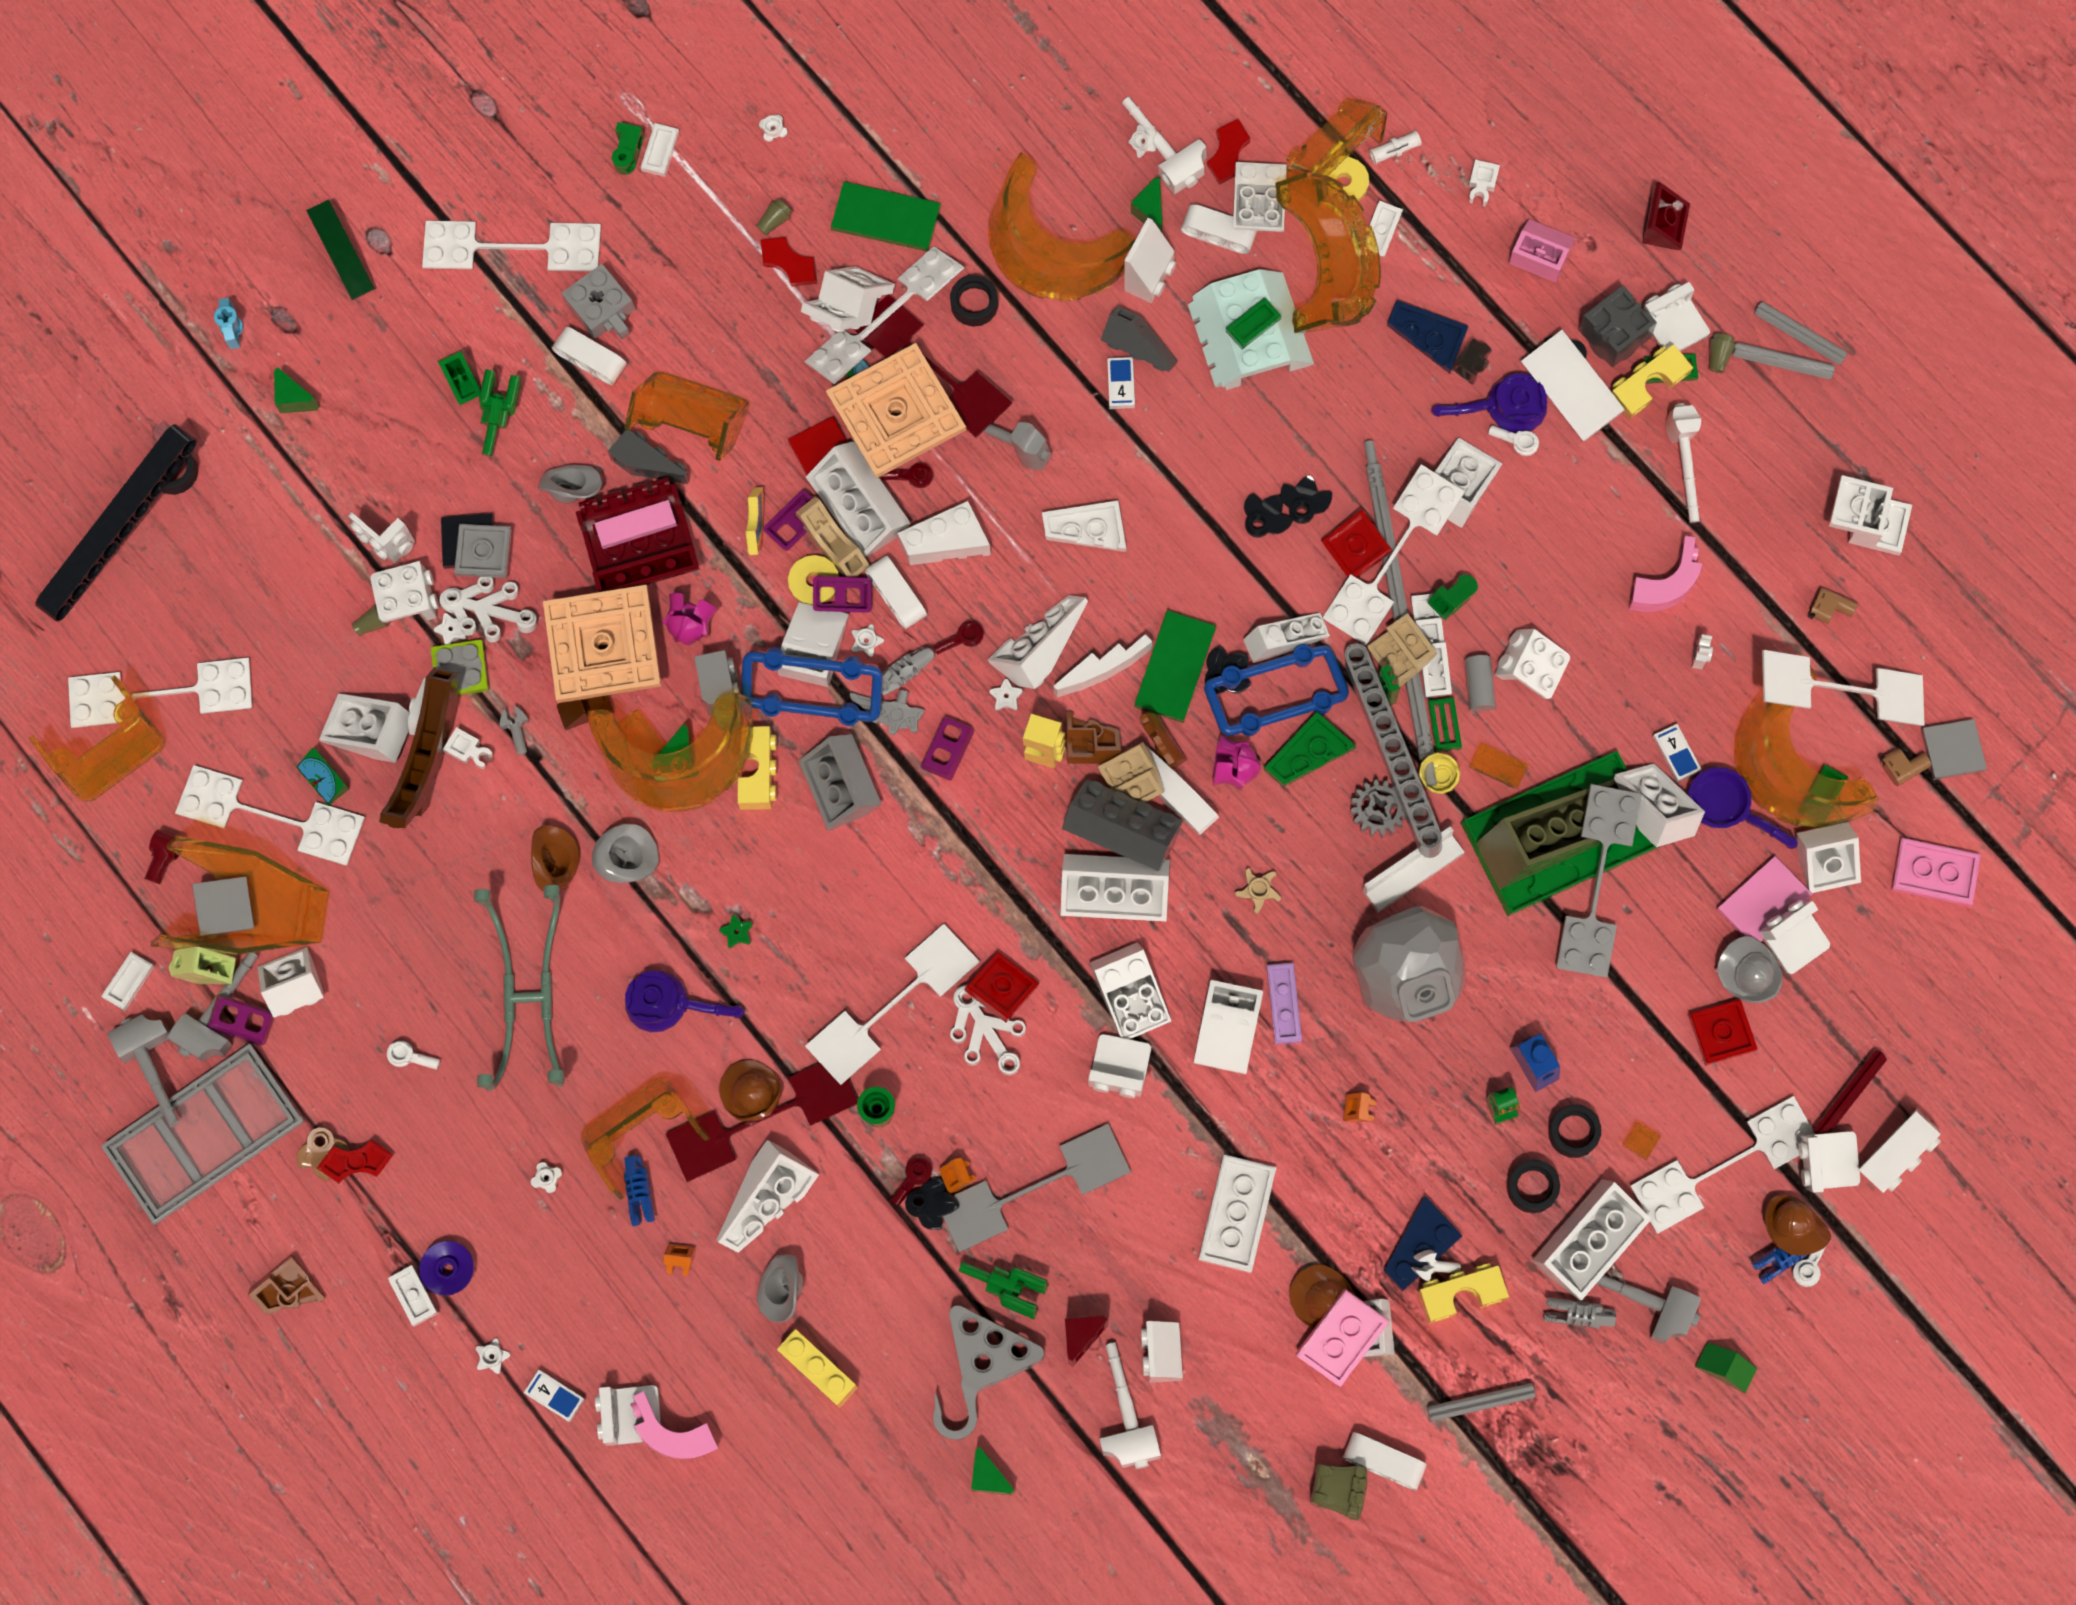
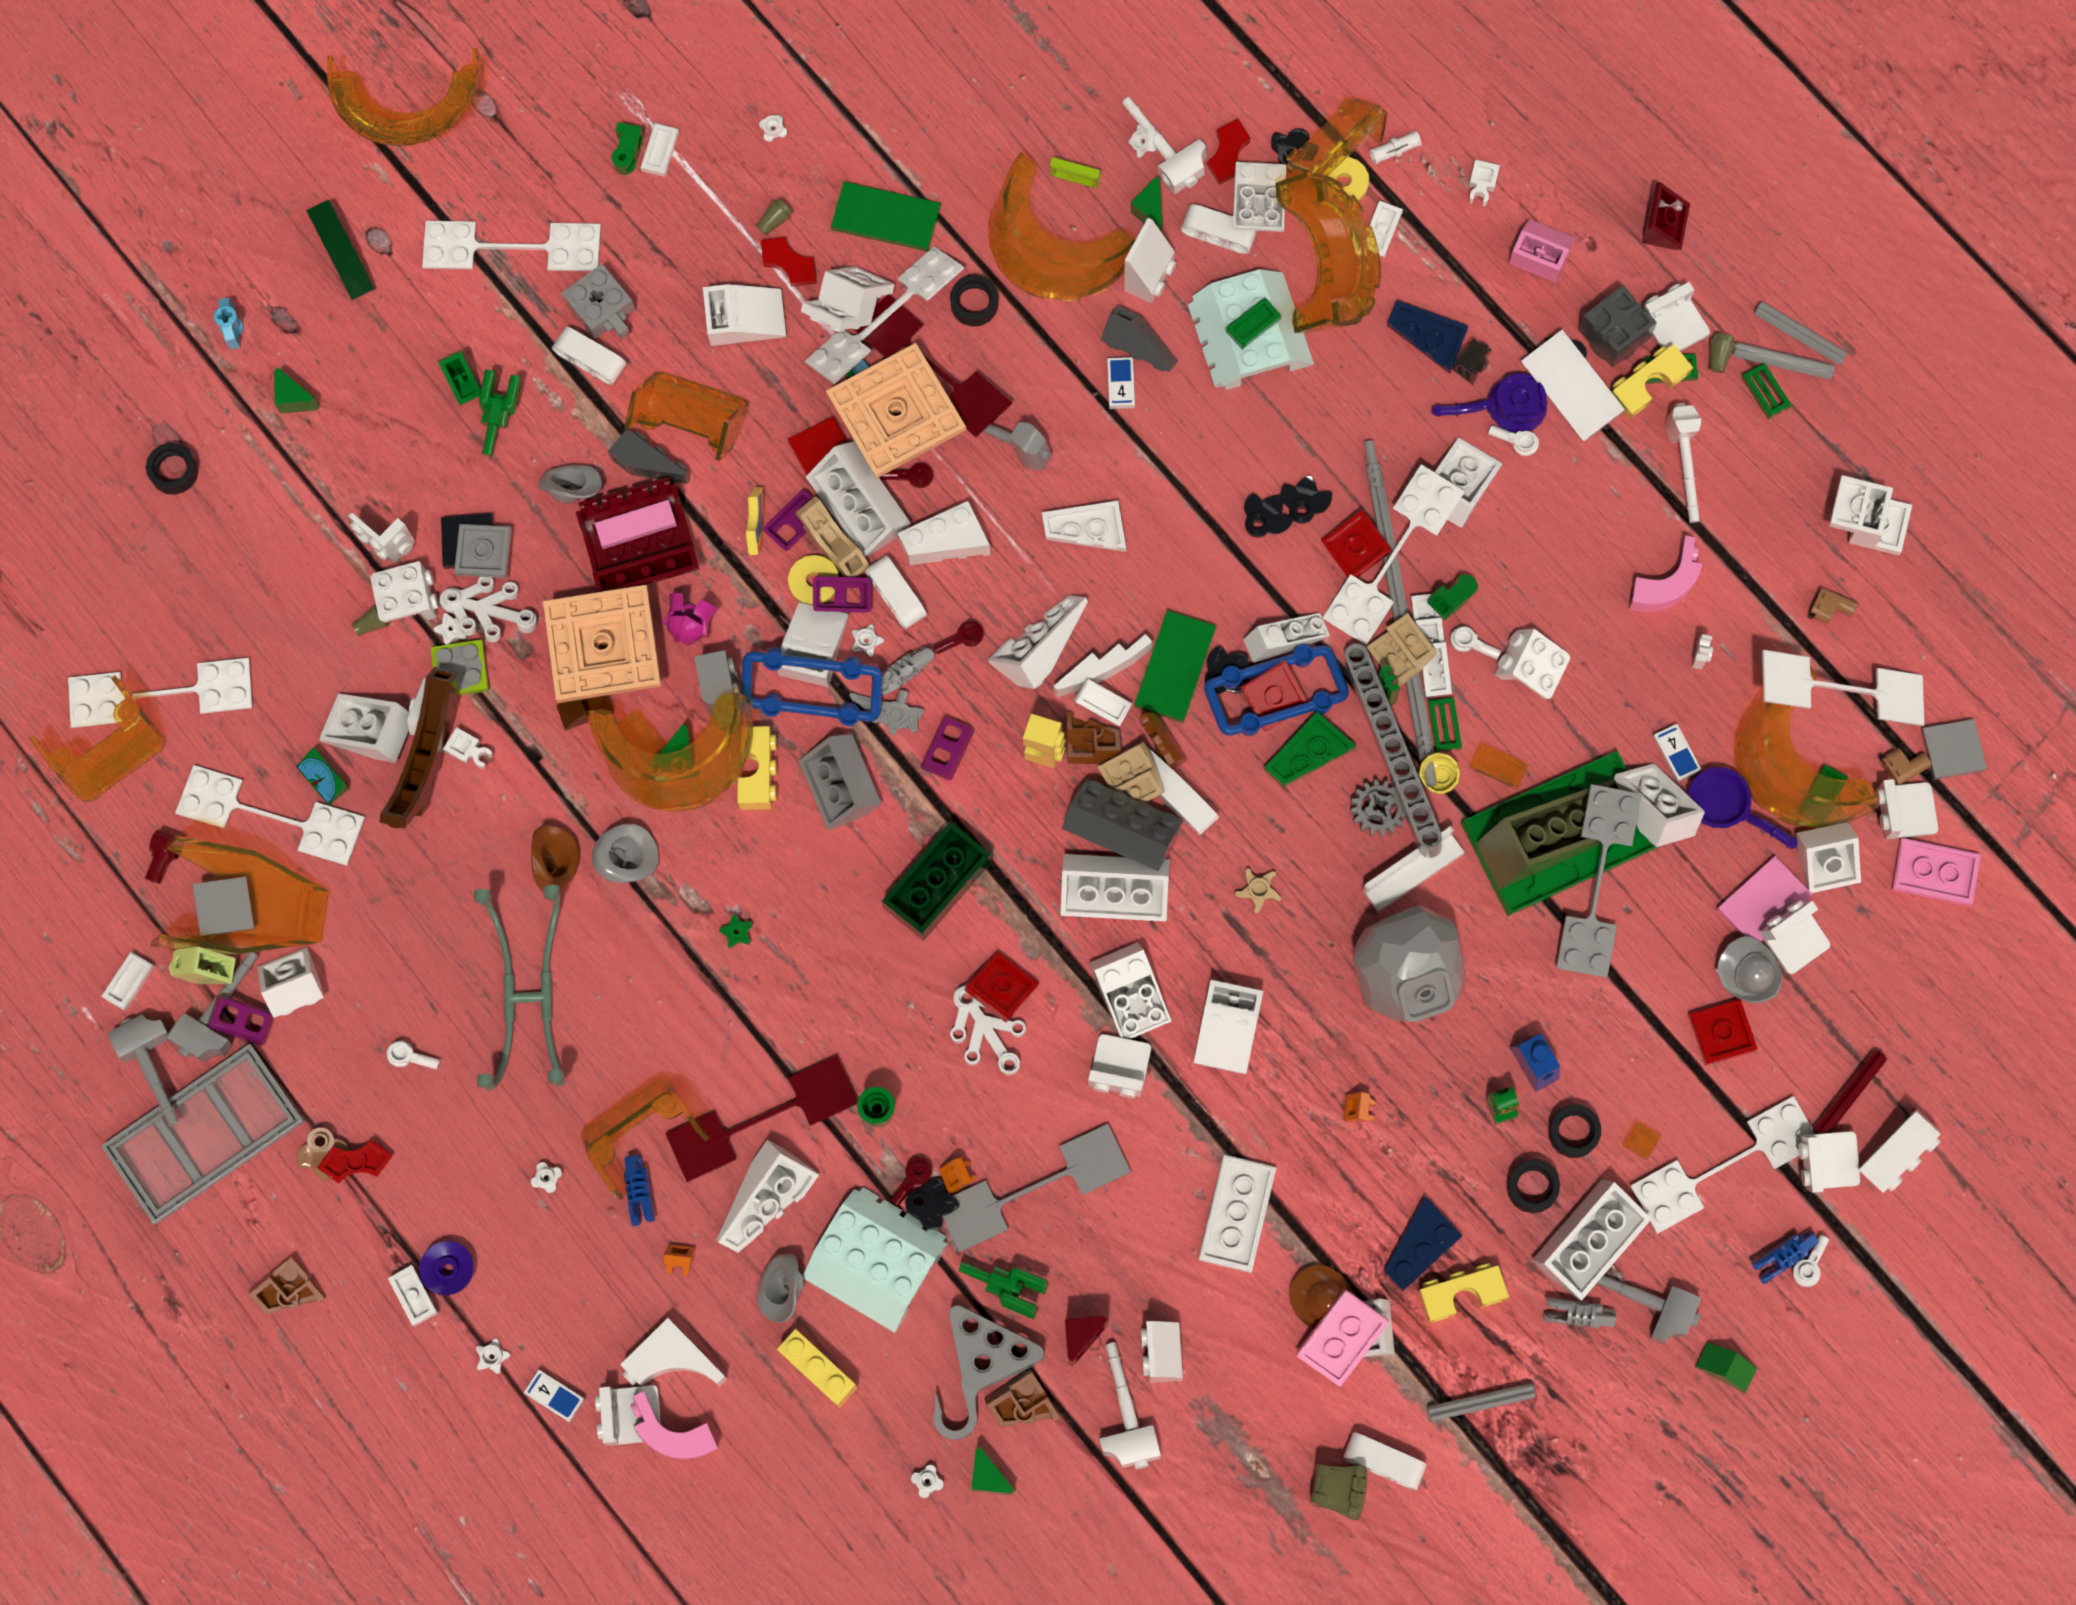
black beam [35,424,197,622] -> none
light grey bar [500,706,529,755] -> none
dark purple piece [625,971,744,1033] -> none
dark orange hat [719,1060,781,1121] -> none
white hinge [805,924,980,1085] -> none
white plate [989,679,1023,711] -> none
dark pink helmet [1212,735,1261,790] -> none
lavender tile [1267,963,1302,1045] -> none
white bar [1411,1250,1461,1281] -> none
light grey brick [1464,655,1496,712] -> none
dark orange hat [1765,1194,1831,1256] -> none
none -> clear yellow windscreen [327,48,484,146]
none -> white arch [620,1318,727,1387]
none -> white slope [703,284,786,346]
none -> light aqua slope [803,1187,947,1333]
none -> dark green brick [882,821,992,941]
none -> white plate [911,1465,944,1498]
none -> dark orange slope [984,1369,1061,1427]
none -> lime tile [1050,157,1101,189]
none -> white tile [1074,678,1132,726]
none -> red tile [1239,660,1308,732]
none -> black plate [1271,128,1320,170]
none -> white plate [1450,626,1501,660]
none -> green tile [1742,363,1792,420]
none -> white bracket [1876,779,1938,840]

